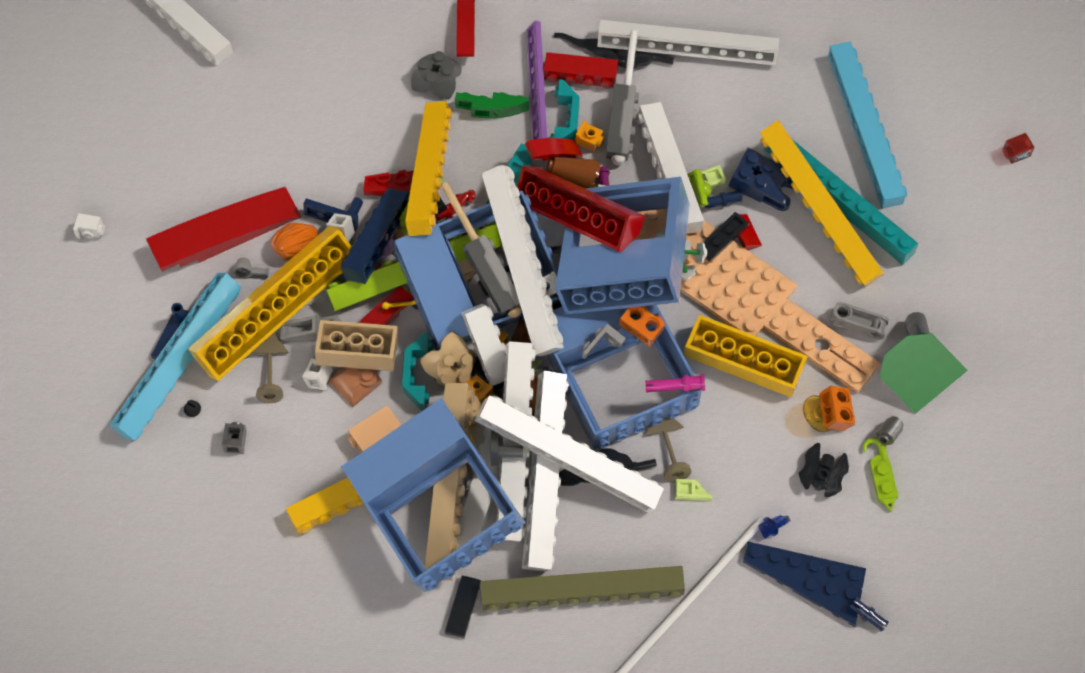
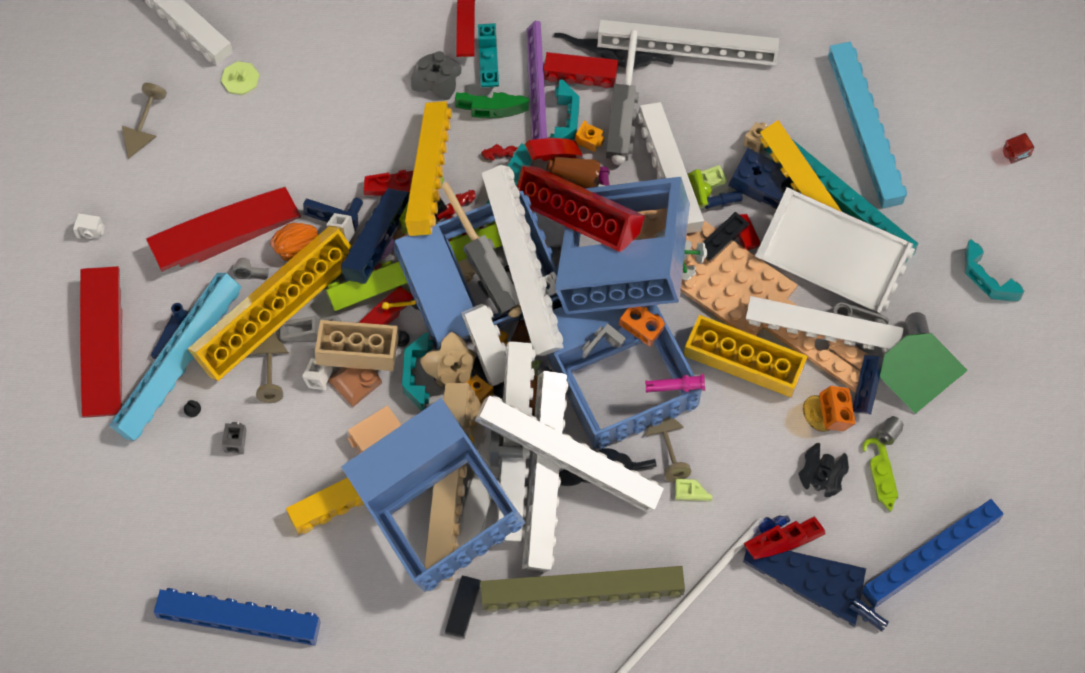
none -> red slope [80,266,123,418]
none -> dark tan piece [121,83,167,159]
none -> blue brick [154,588,321,646]
none -> yellowish green piece [221,61,260,95]
none -> black piece [397,330,410,347]
none -> teal slope [478,23,499,88]
none -> red animal [481,144,518,161]
none -> tan brick [743,122,768,153]
none -> red slope [744,516,826,559]
none -> white brick [746,296,903,353]
none -> white panel [755,187,915,314]
none -> dark blue piece [853,355,884,415]
none -> blue brick [862,499,1004,609]
none -> teal slope [965,239,1025,302]

